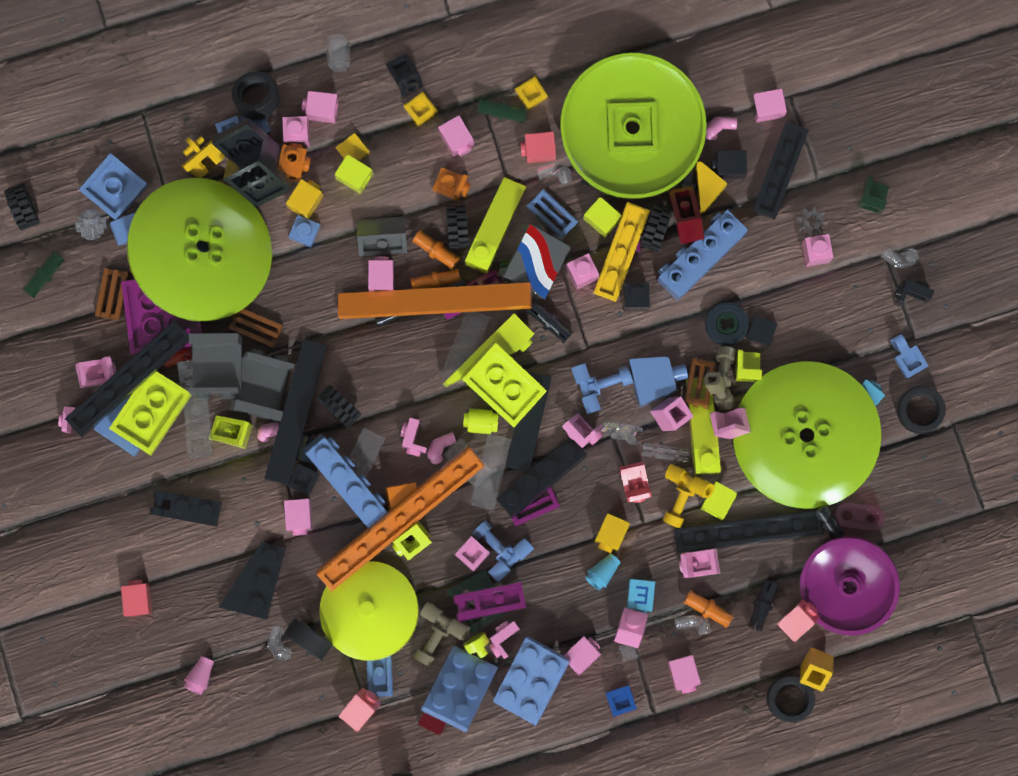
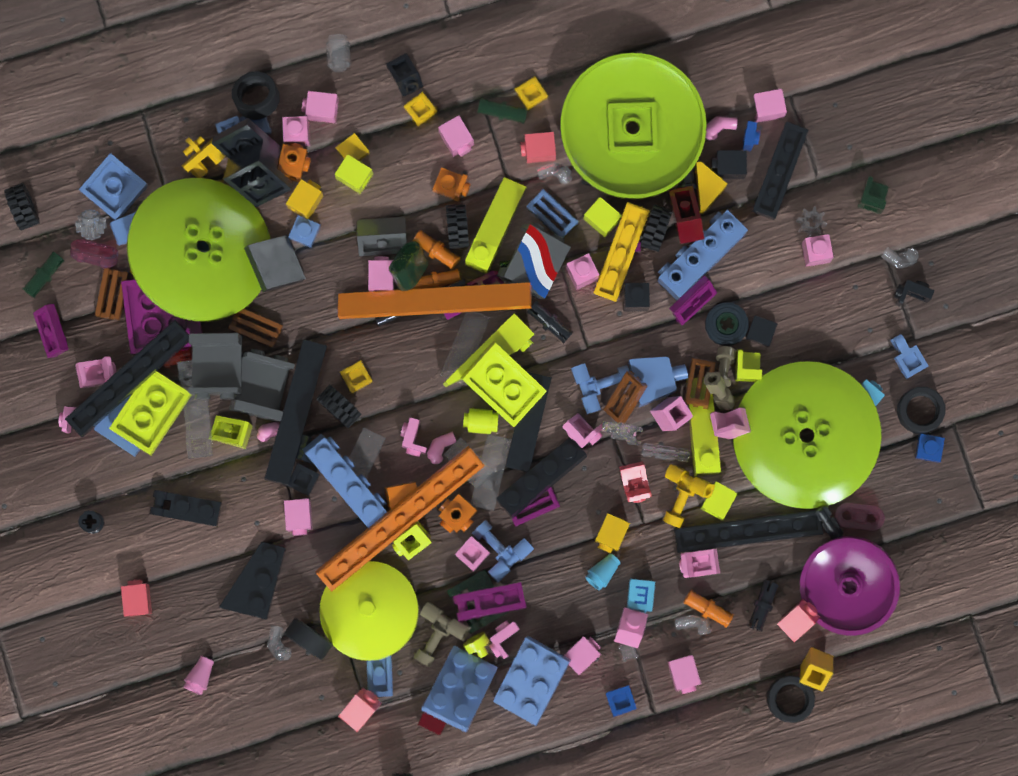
none -> magenta plate [33,304,69,358]
none -> clear pink plate [70,239,119,268]
none -> black bush [78,510,105,534]
none -> tile [244,235,306,292]
none -> yellow tile [340,360,373,394]
none -> clear green beam [389,241,429,291]
none -> orange brick [439,494,477,534]
none -> dark orange tile [603,371,648,425]
none -> magenta tile [669,276,717,325]
none -> blue plate [742,121,760,151]
none -> blue plate [915,434,945,463]

